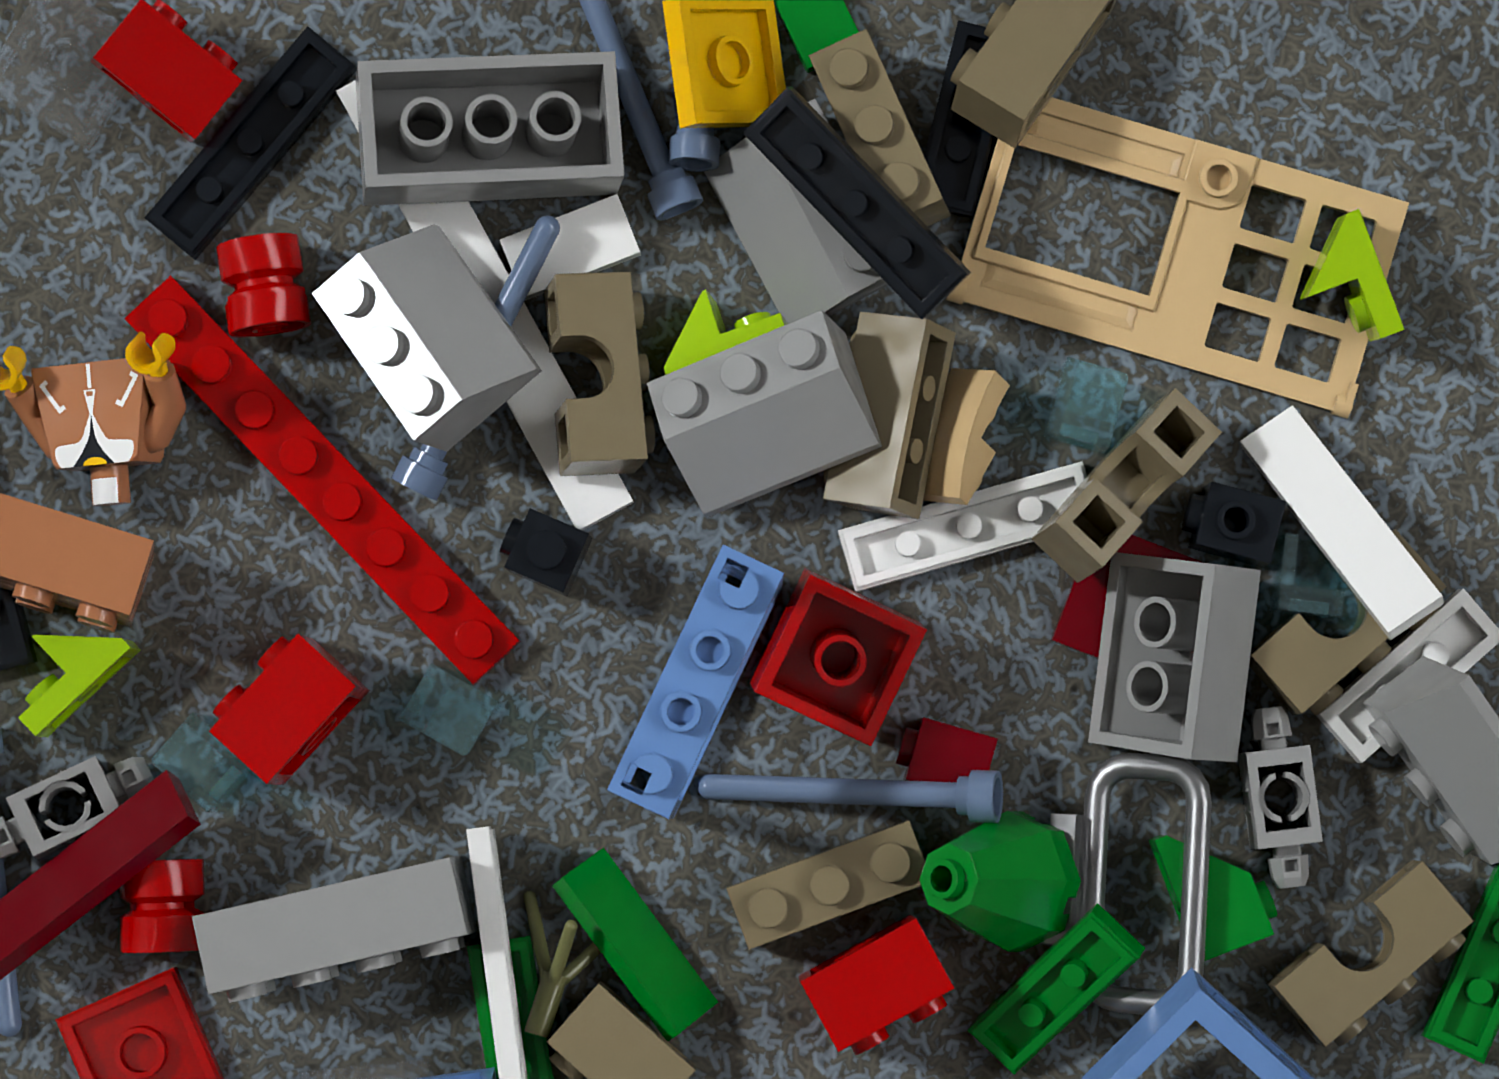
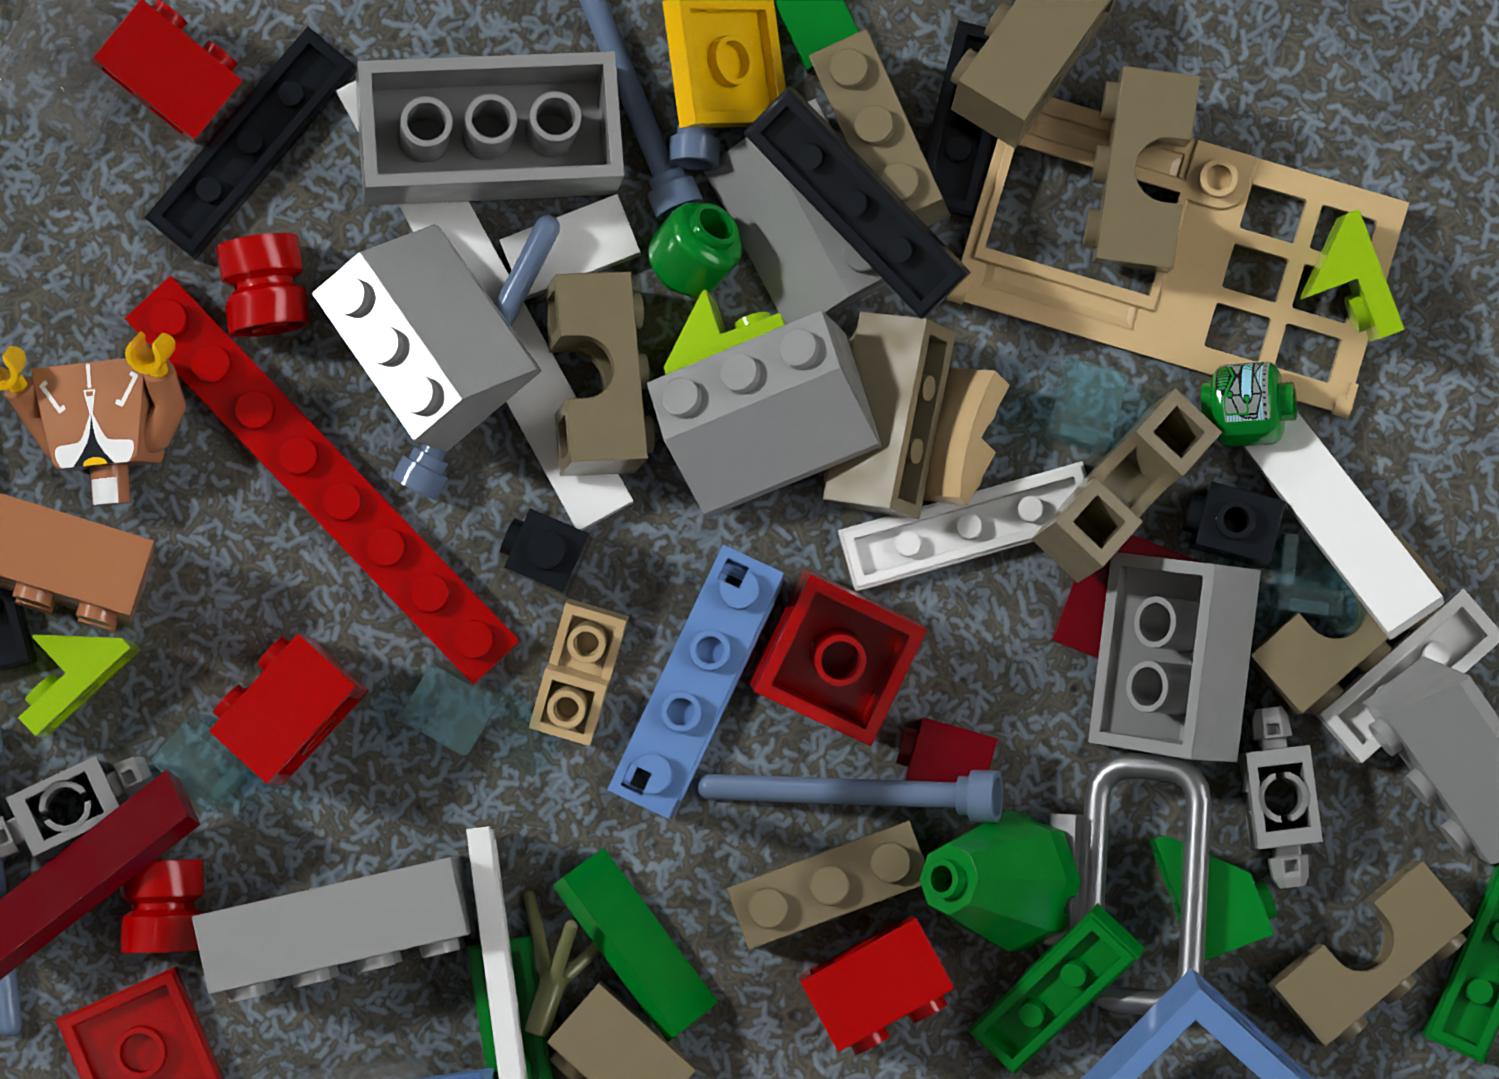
none -> tan slope [529,599,629,746]
none -> green head [648,202,743,297]
none -> dark tan arch [1083,66,1201,273]
none -> green head [1201,362,1297,447]

